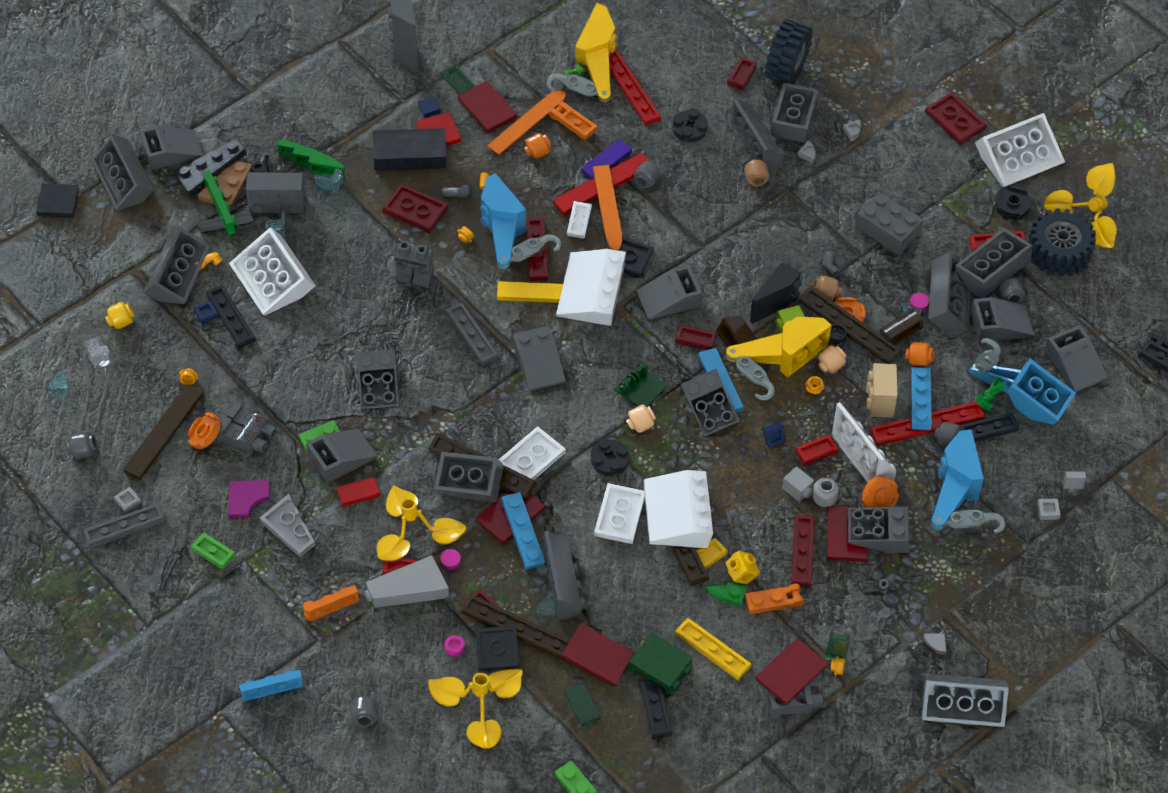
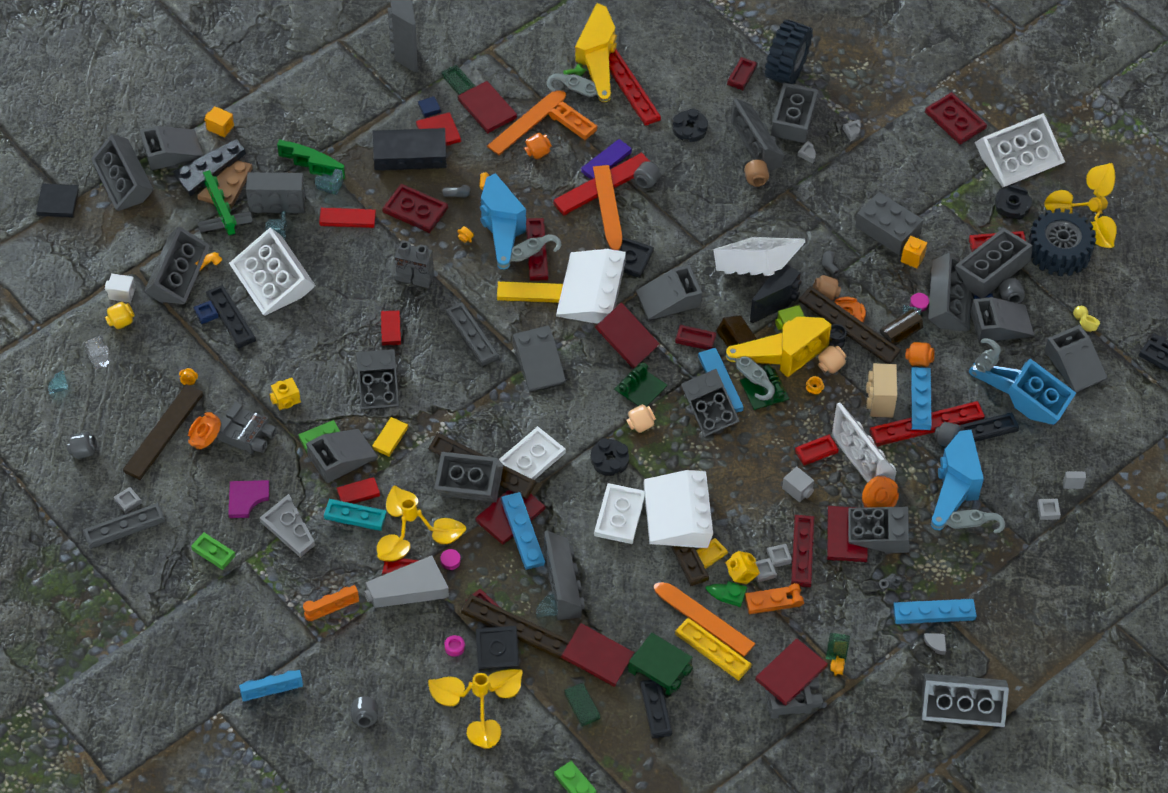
black animal [252,154,270,173] -> none
white plate [567,201,592,239] -> none
dark blue tile [762,422,786,448] -> none
light grey head [812,478,839,507] -> none
green piece [976,377,1006,411] -> none
none -> white brick [105,274,136,303]
none -> light orange brick [205,106,234,138]
none -> yellow brick [269,378,301,411]
none -> red tile [319,208,376,228]
none -> teal plate [324,499,387,531]
none -> yellow tile [372,417,408,457]
none -> red tile [381,310,401,346]
none -> dark red tile [595,302,659,369]
none -> orange piece [654,582,755,657]
none -> white slope [713,237,805,276]
none -> dark green hinge [740,365,790,410]
none -> light grey tile [755,558,777,582]
none -> light grey tile [767,544,792,568]
none -> dark azure plate [893,599,976,624]
none -> light orange brick [901,236,927,269]
none -> light yellow plate [1073,306,1100,332]

